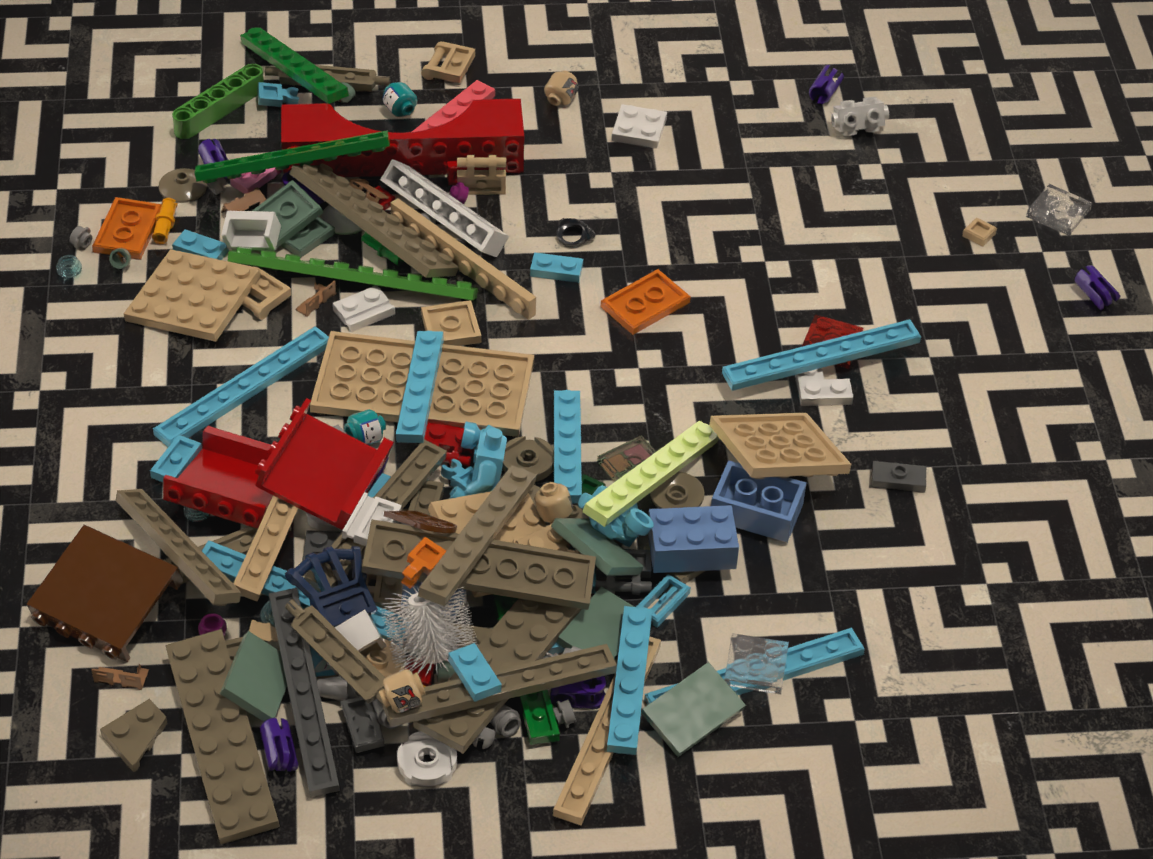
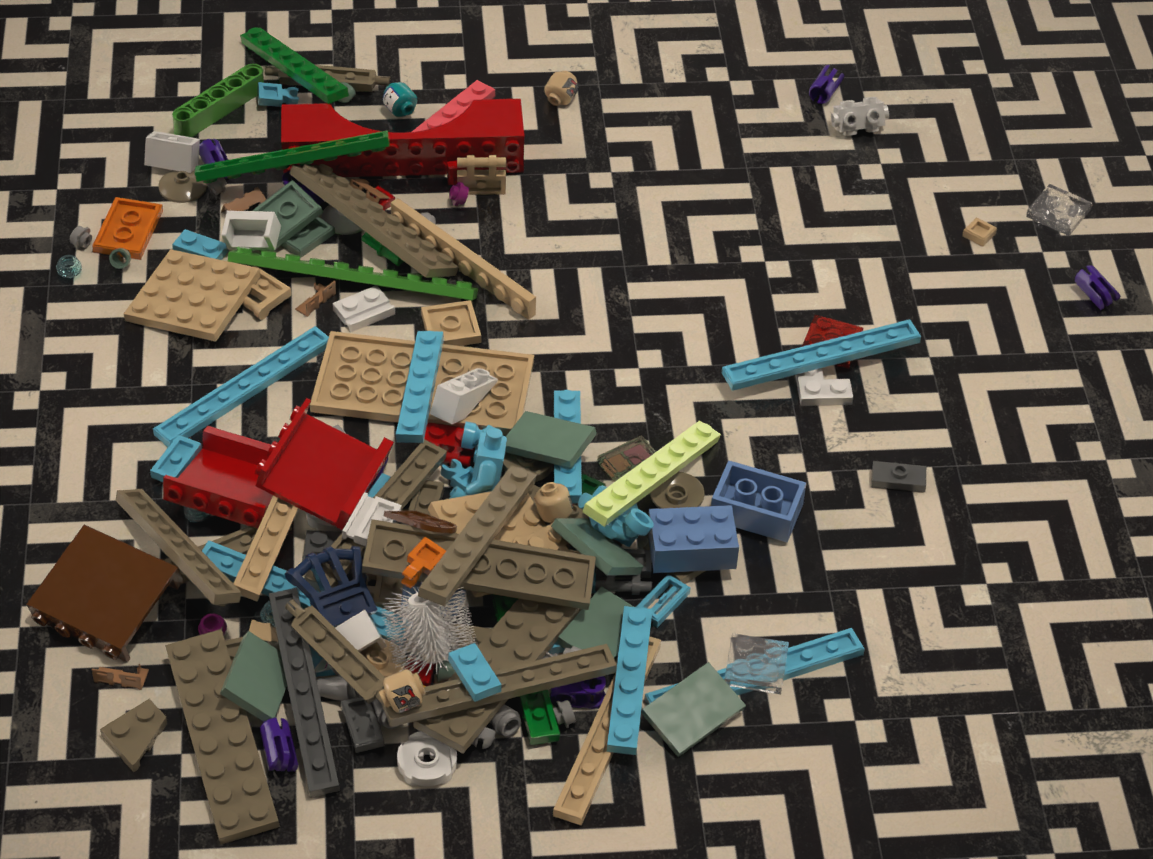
light orange pin [152,198,178,244] -> none
bright pink plate [230,168,282,194] -> none
teal head [344,409,386,445] -> none
white brick [380,159,509,257] -> none
tan plate [421,41,475,83] -> none
medium azure plate [530,252,583,283] -> none
black piece [557,218,596,247] -> none
orange tile [600,269,691,335] -> none
white plate [611,104,667,149] -> none
tan plate [709,413,851,479] -> none
none -> white panel [144,131,200,173]
none -> white slope [430,368,498,424]
none -> sand green tile [505,411,596,468]

